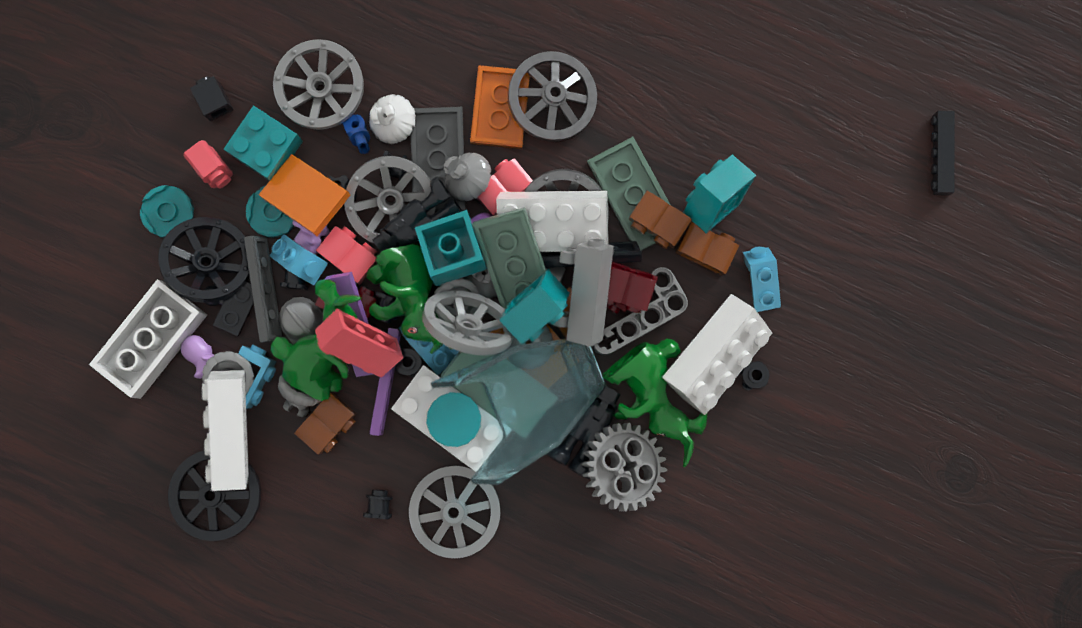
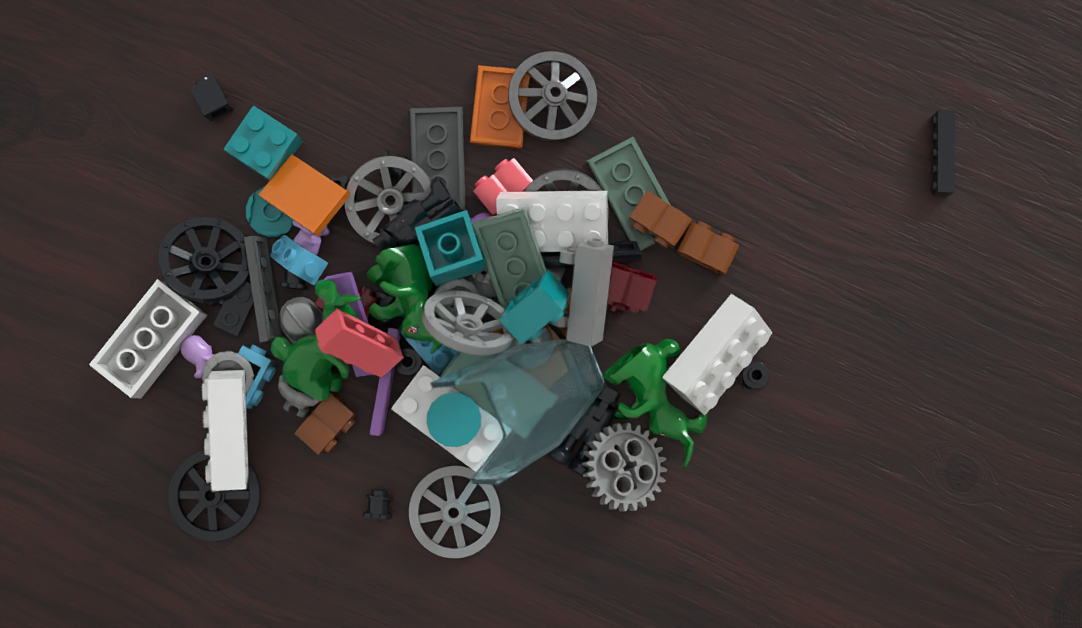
teal tile [140,185,194,238] -> none
coral brick [184,140,233,189] -> none
light grey wheel [273,39,364,130] -> none
coral brick [316,226,377,285] -> none
blue piece [343,114,370,154] -> none
white hair [369,94,416,144] -> none
light grey hair [444,153,491,201] -> none
light grey beam [593,267,688,356] -> none
teal brick [683,155,756,234] -> none
medium azure bracket [743,247,781,312] -> none

